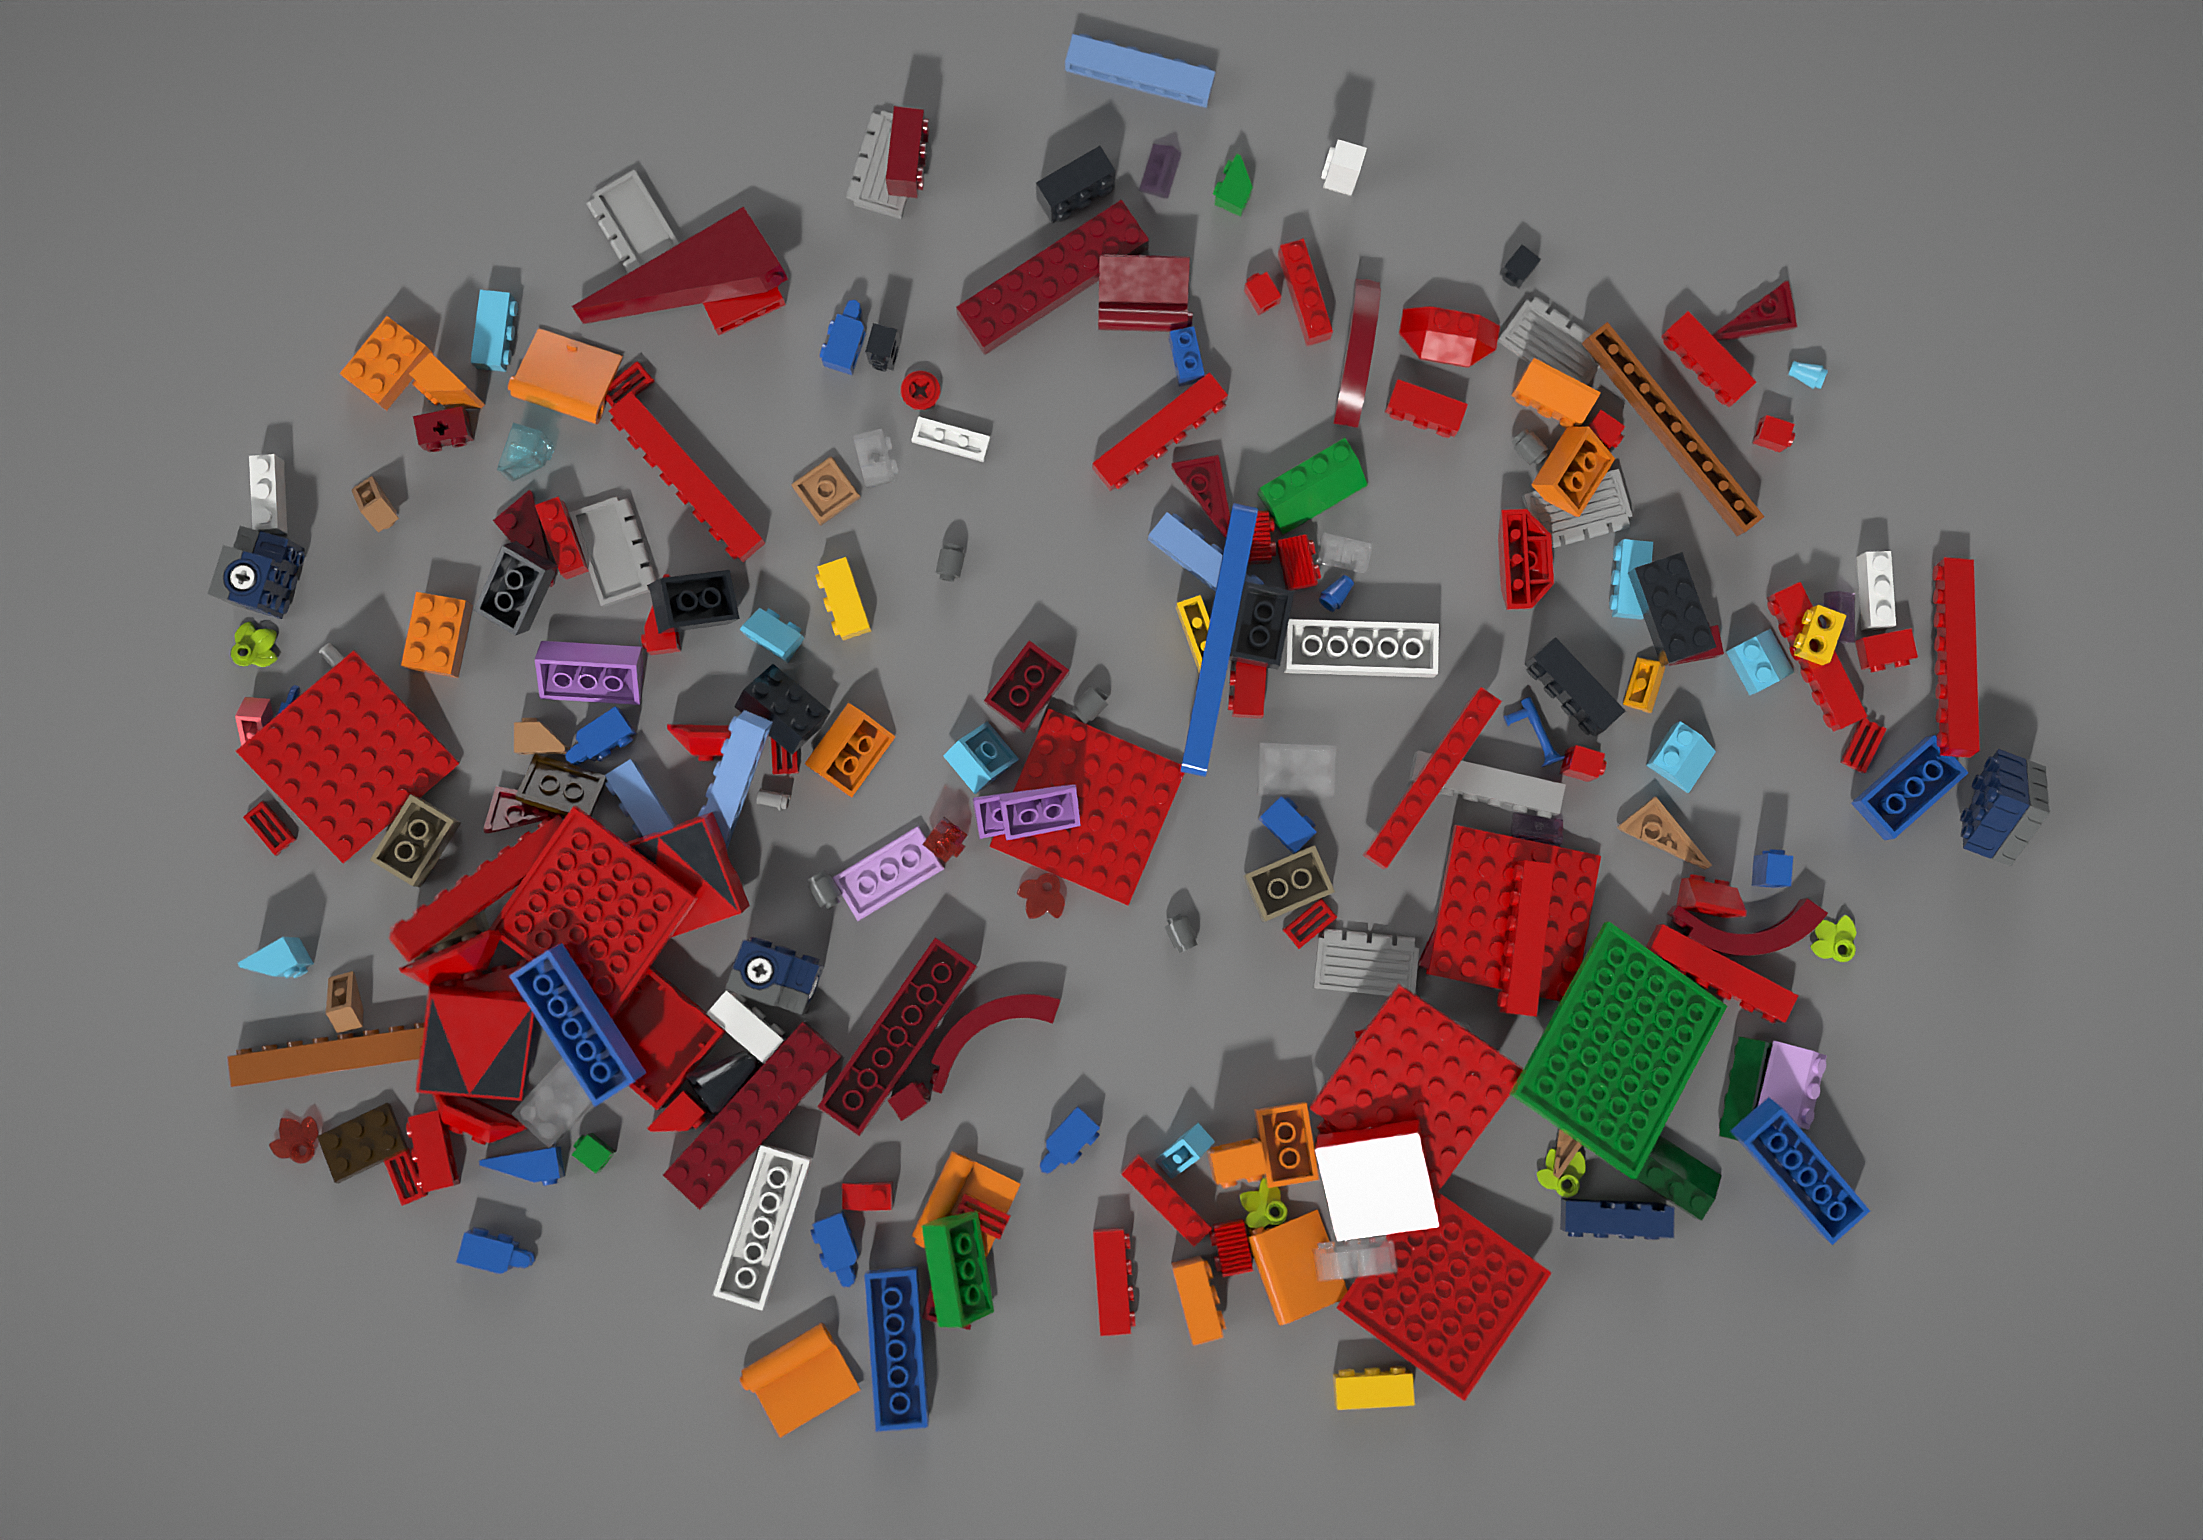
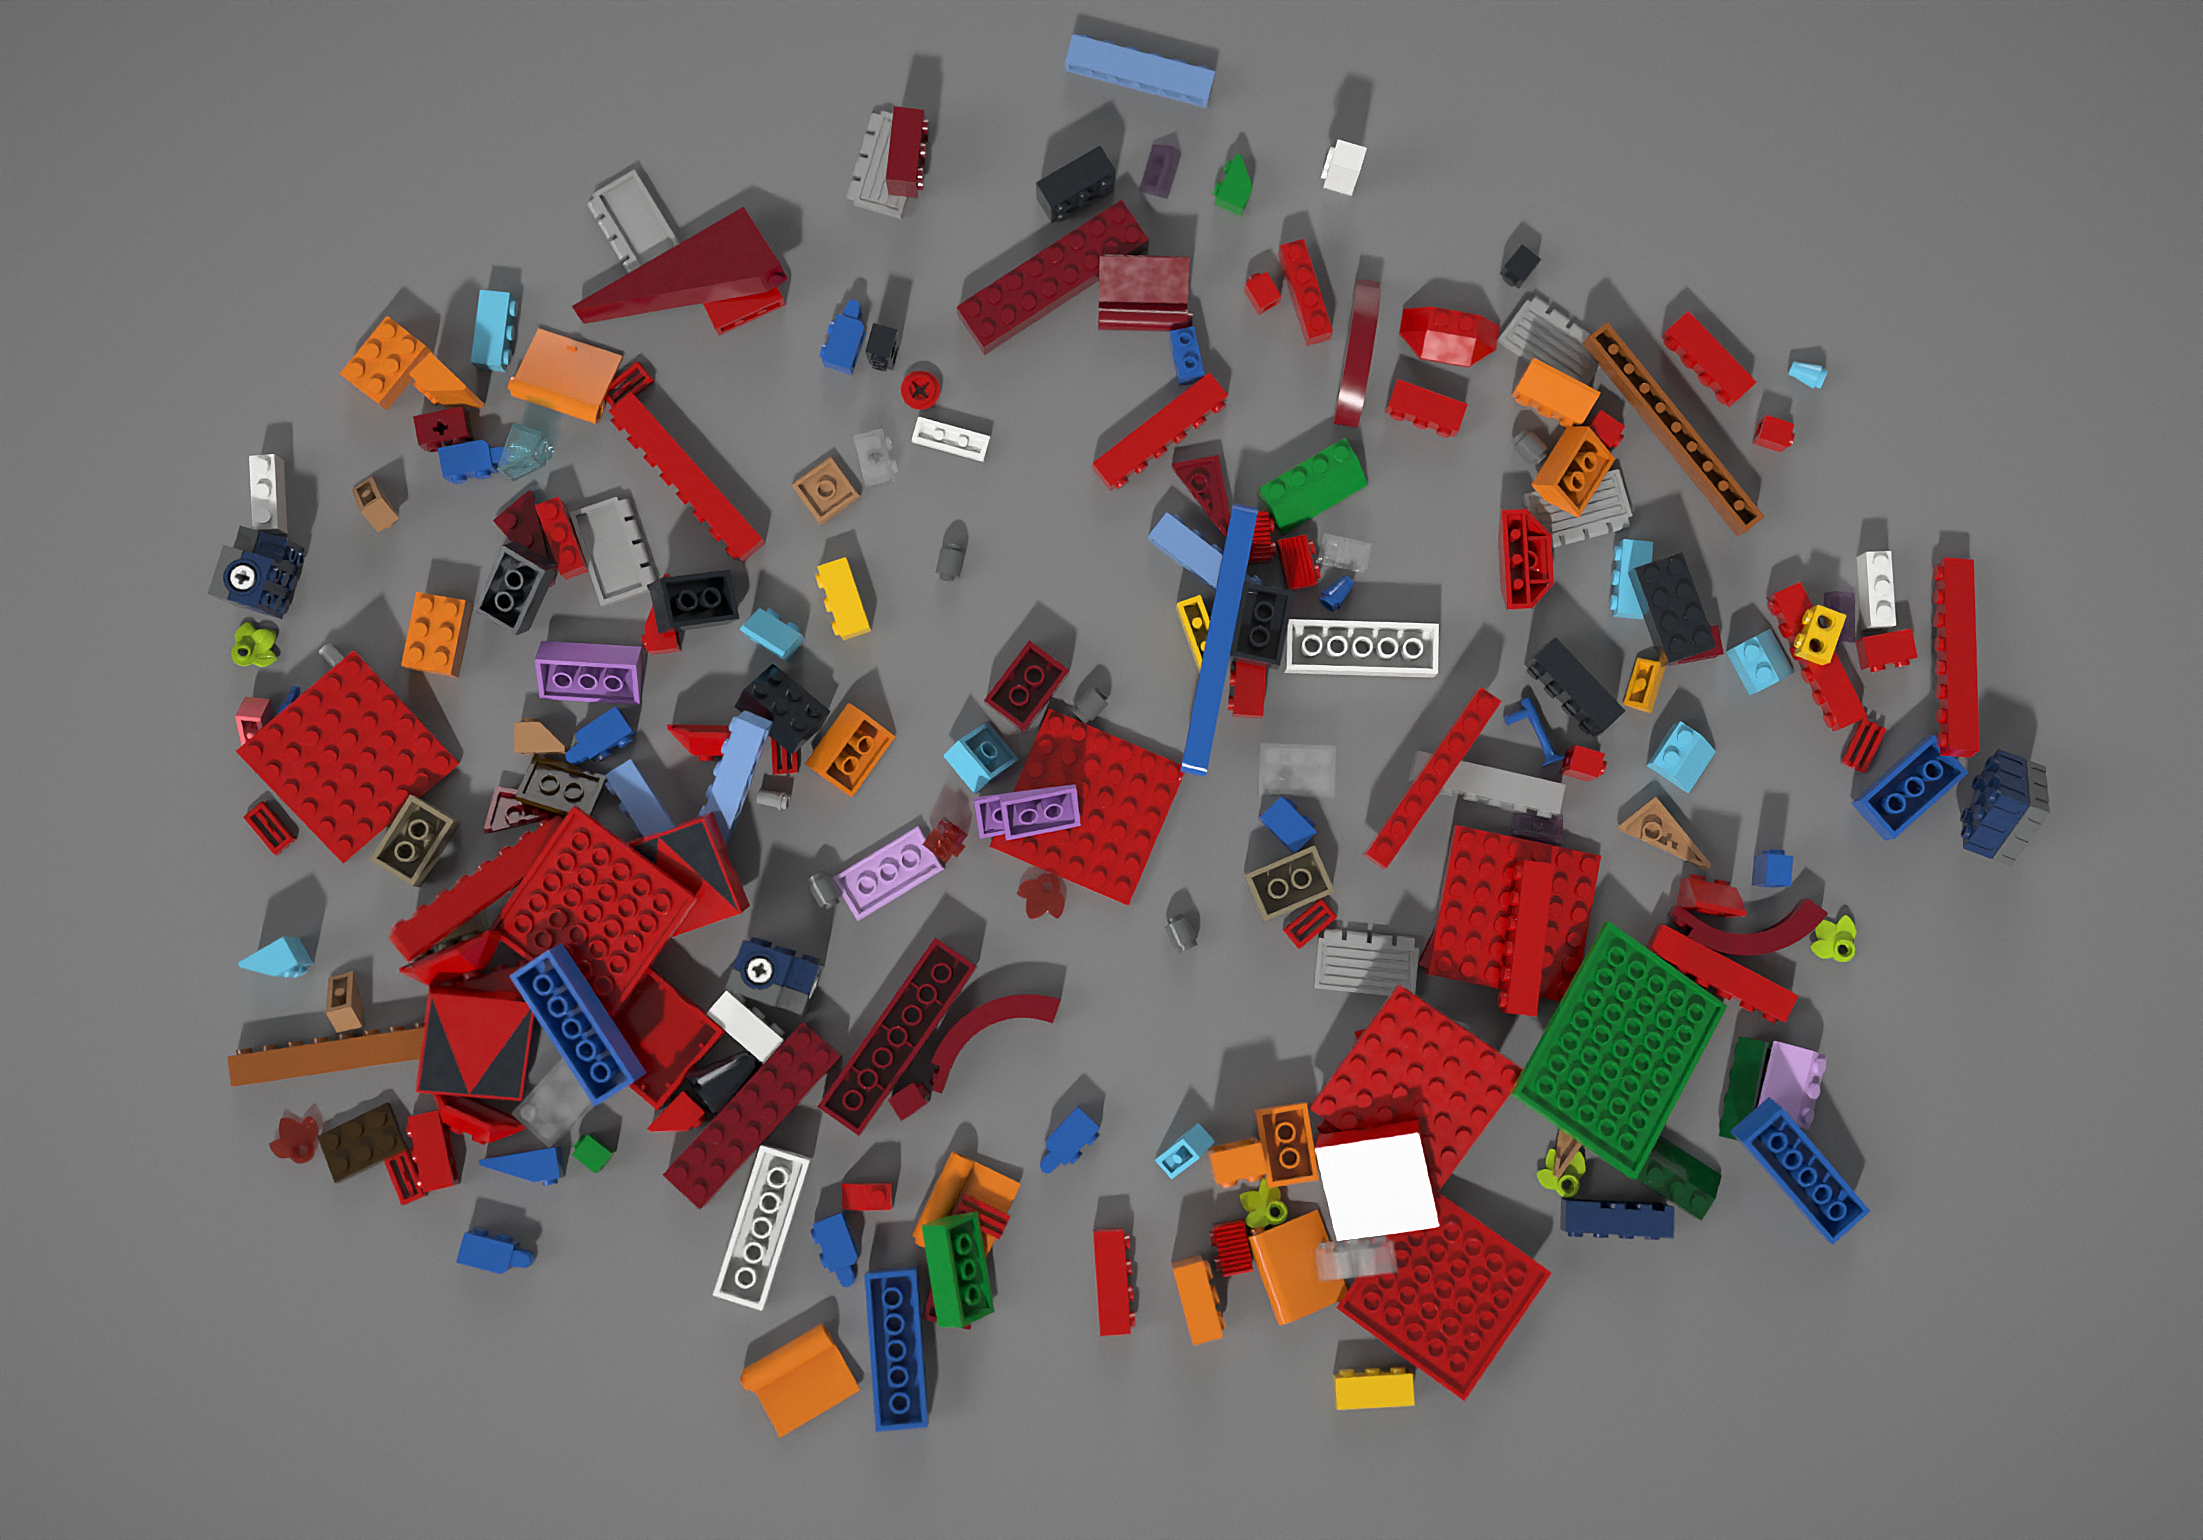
red brick [1121,1154,1212,1247] -> none
dark red wing [1712,281,1798,342] -> none
none -> blue hinge [438,440,515,484]

